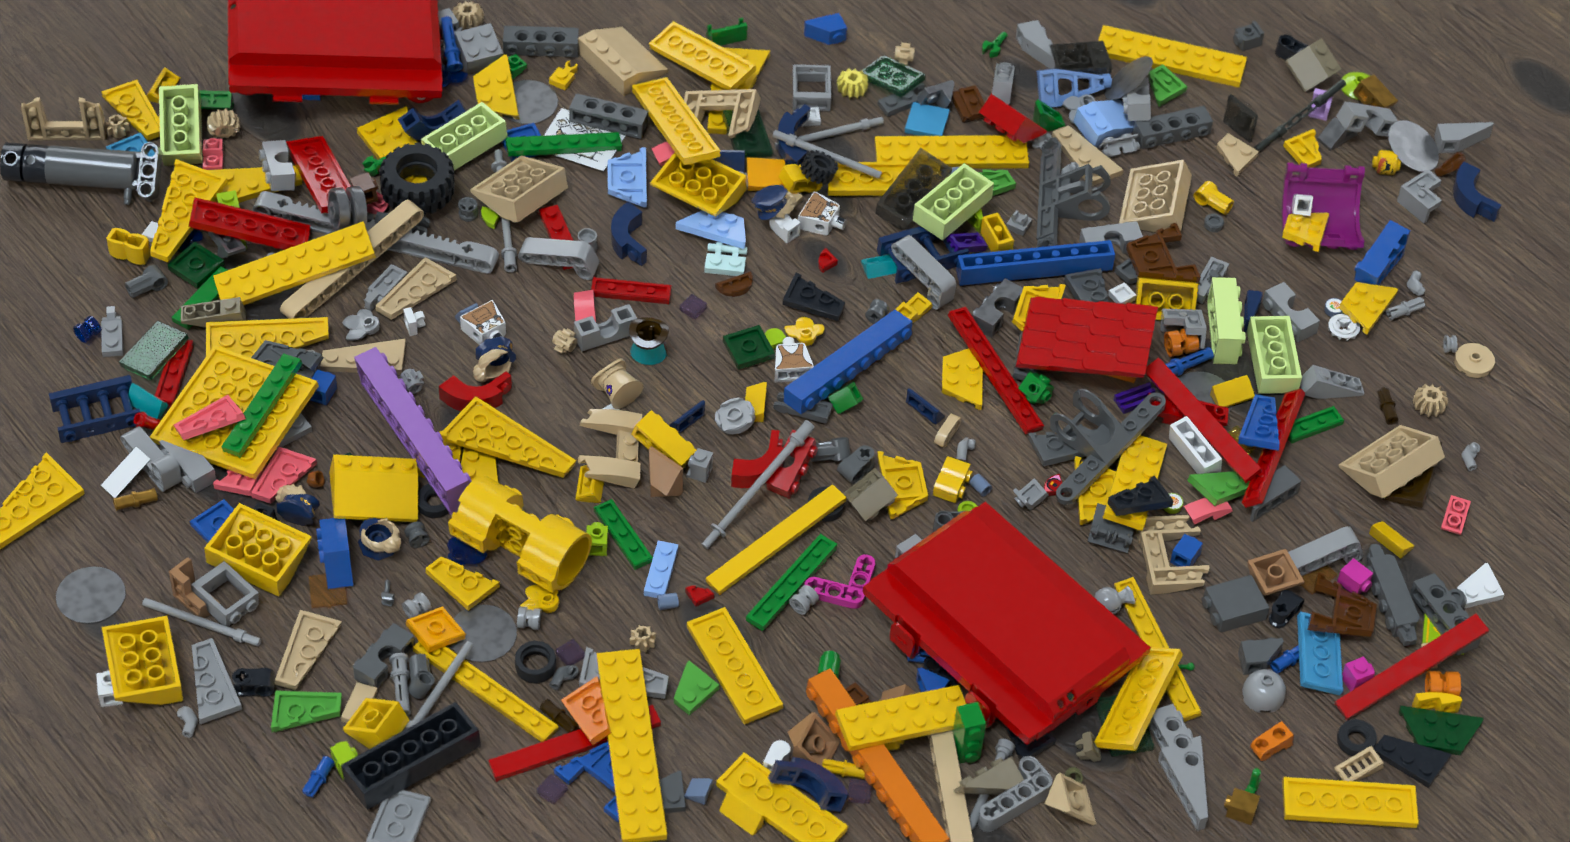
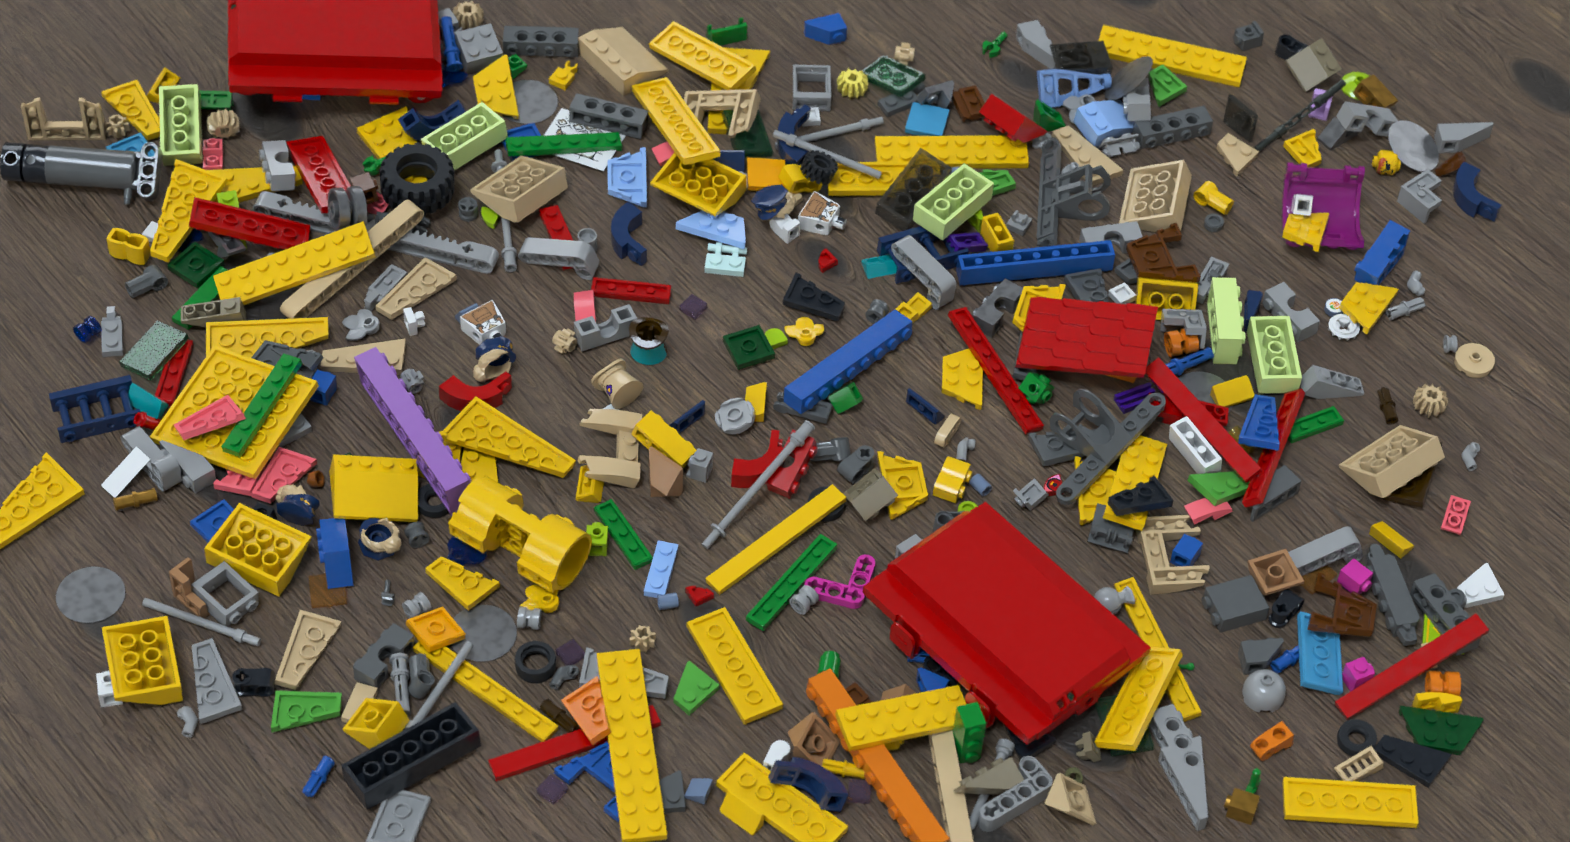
lime brick [330,741,358,779] -> none
reddish brown tile [715,271,753,297] -> none
torso [775,337,814,383] -> none
light grey slope [992,62,1015,104] -> none
tile [1163,493,1183,514] -> none

